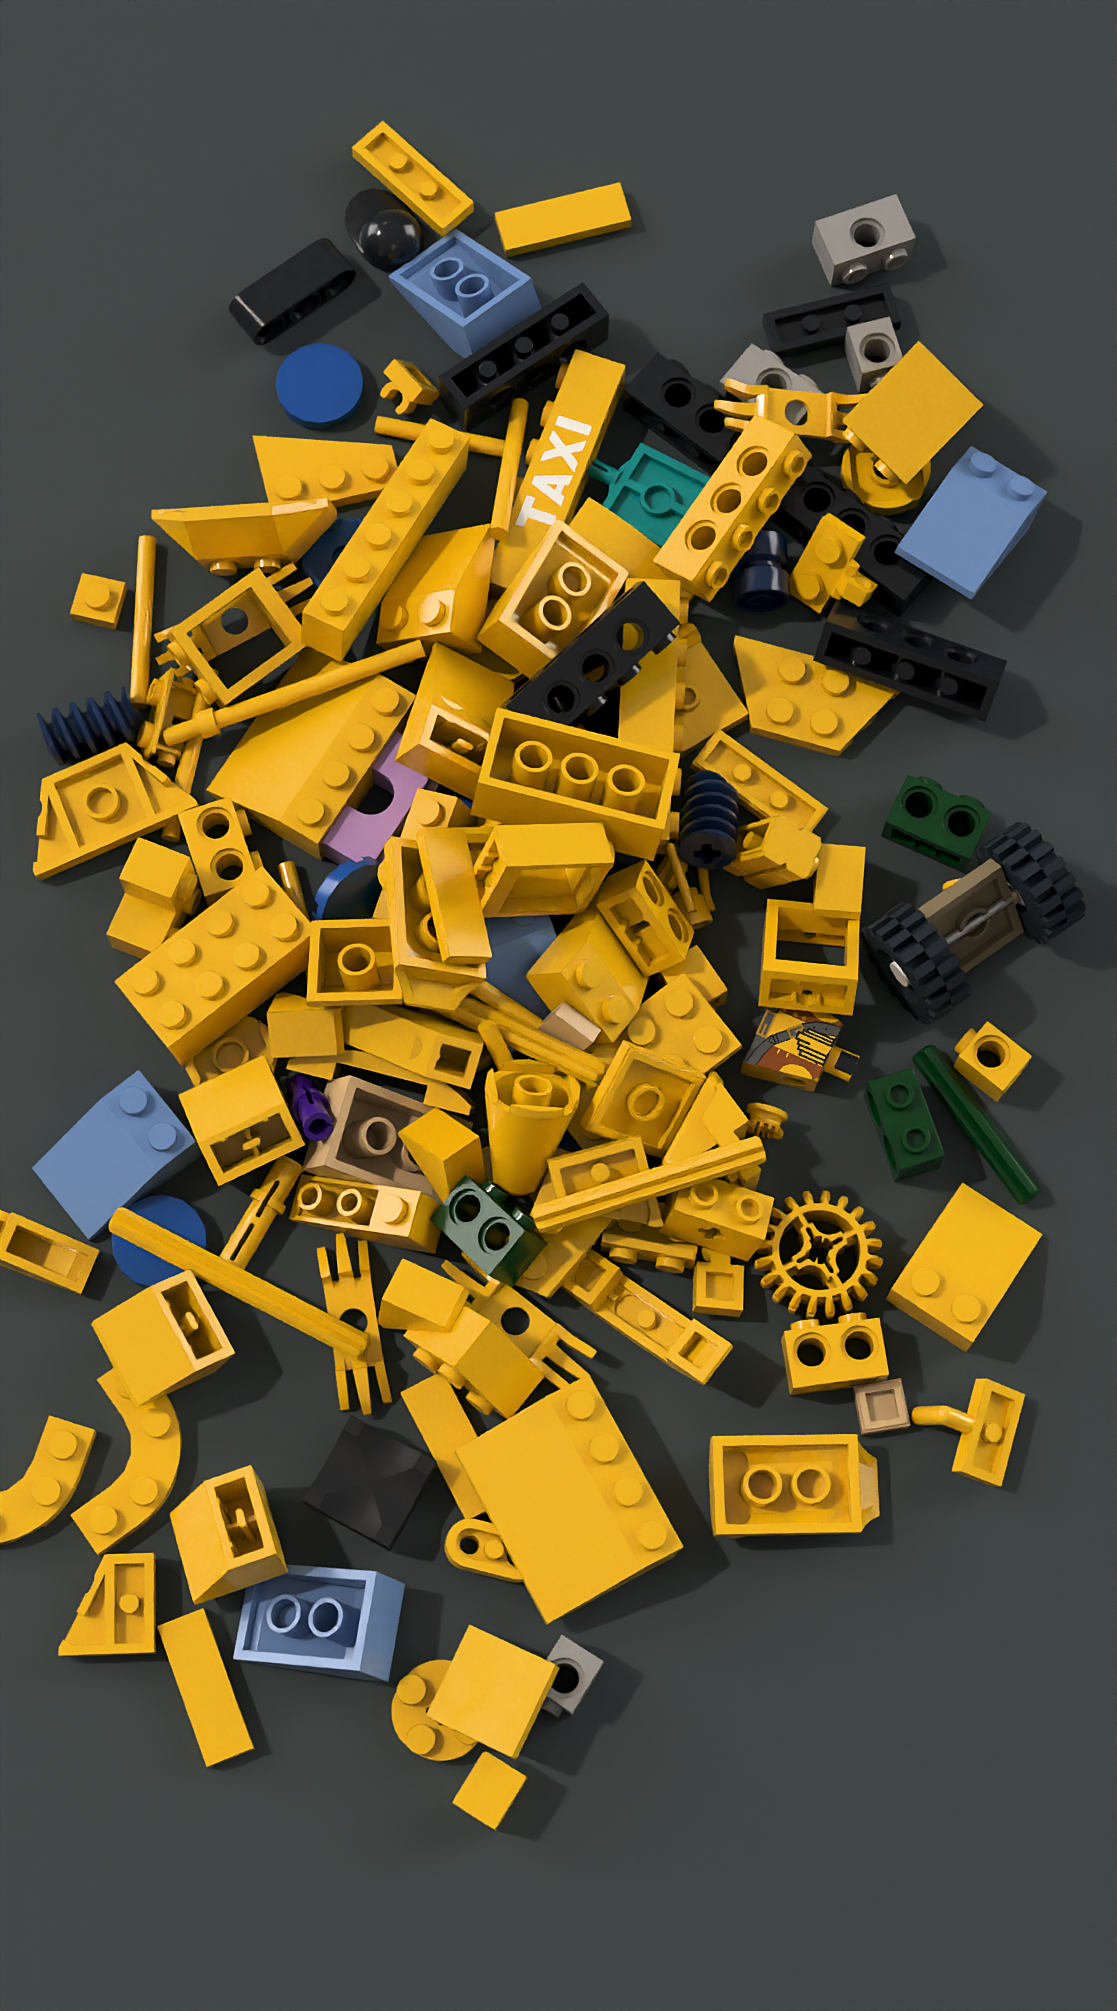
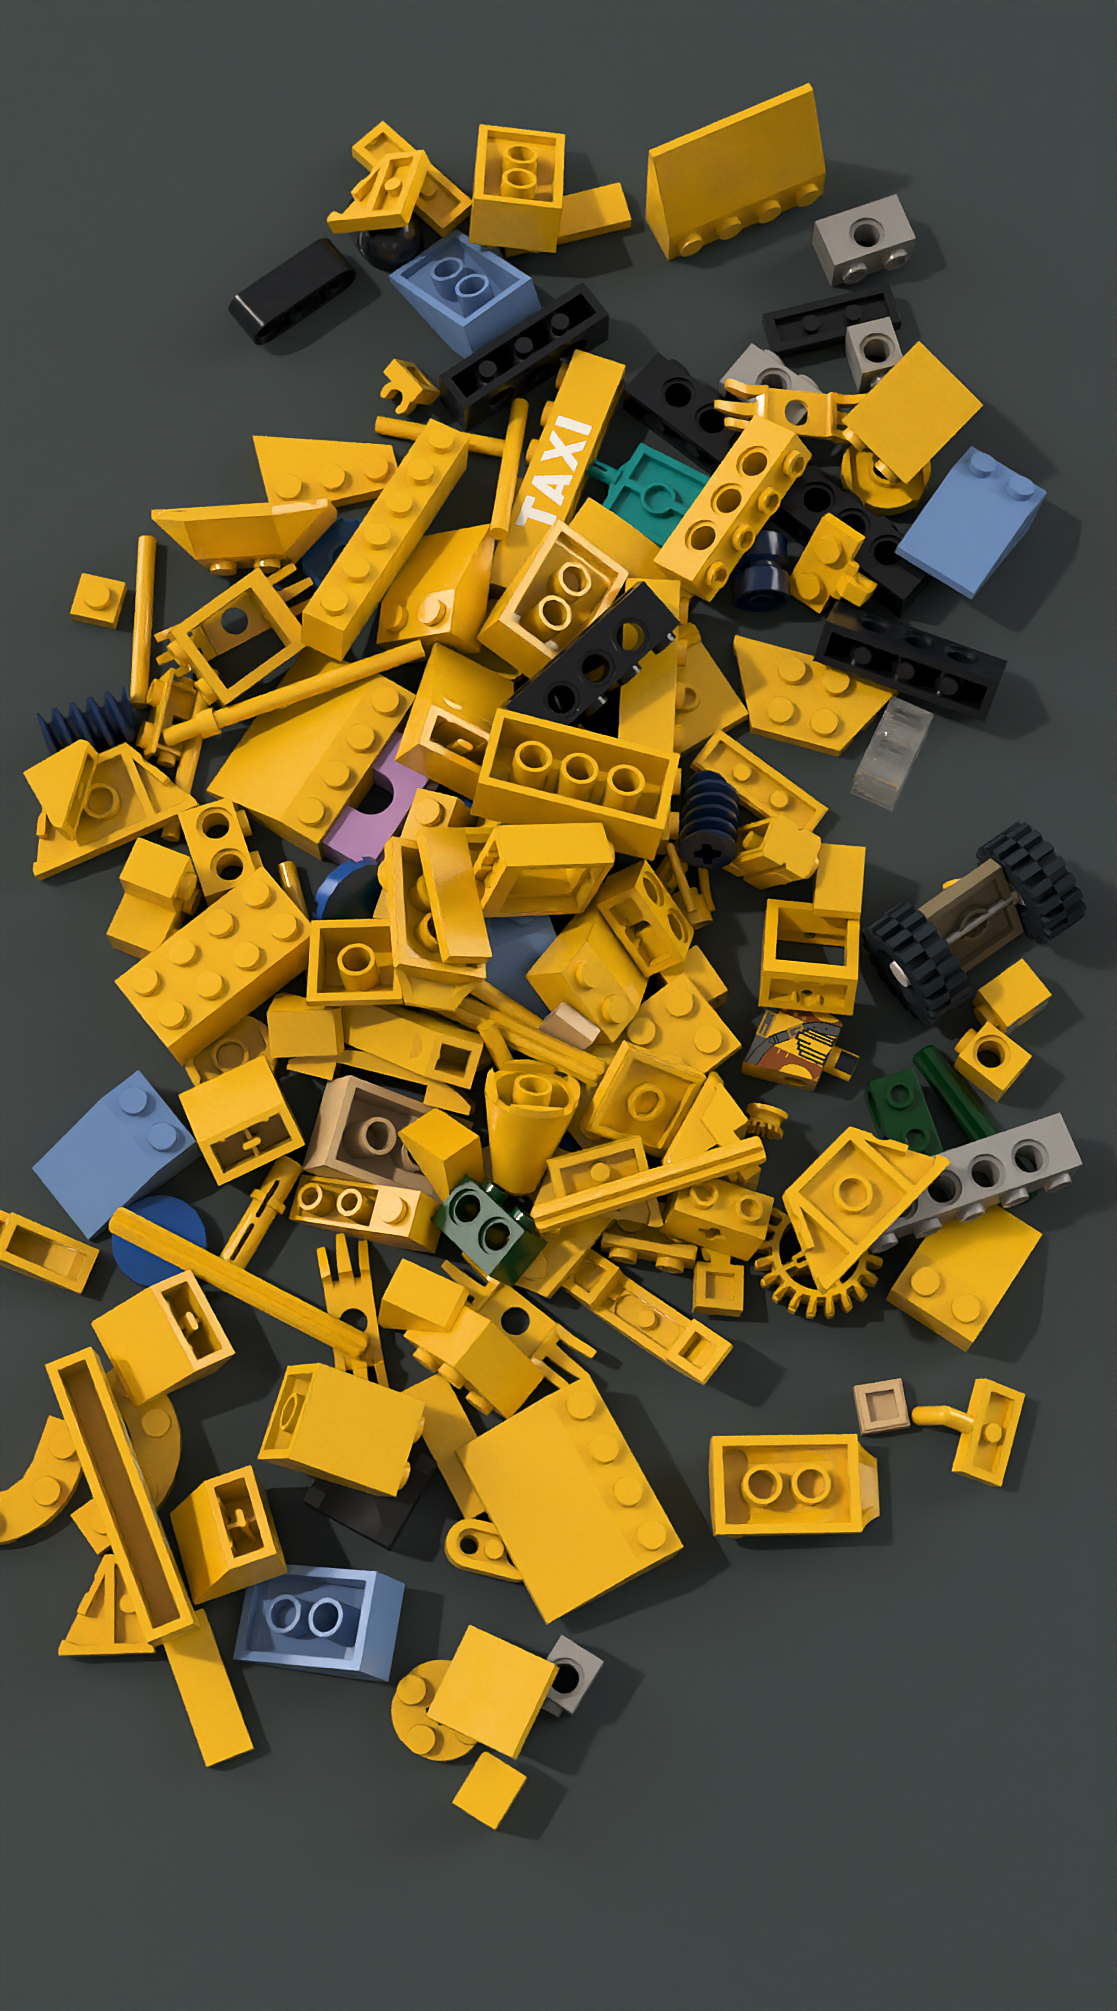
blue tile [275,343,364,430] -> none
dark purple pin [286,1074,334,1141] -> none
yellow brick [781,1313,889,1396] -> none
dark green brick [881,775,992,874] -> none
none -> yellow slope [23,739,99,841]
none -> yellow brick [45,1347,201,1648]
none -> yellow slope [257,1363,425,1497]
none -> yellow wing [326,150,430,234]
none -> yellow slope [469,124,565,253]
none -> yellow slope [645,83,826,260]
none -> yellow wing [782,1126,951,1295]
none -> clear brick [850,696,934,811]
none -> light grey brick [870,1113,1083,1254]
none -> yellow brick [973,958,1052,1036]

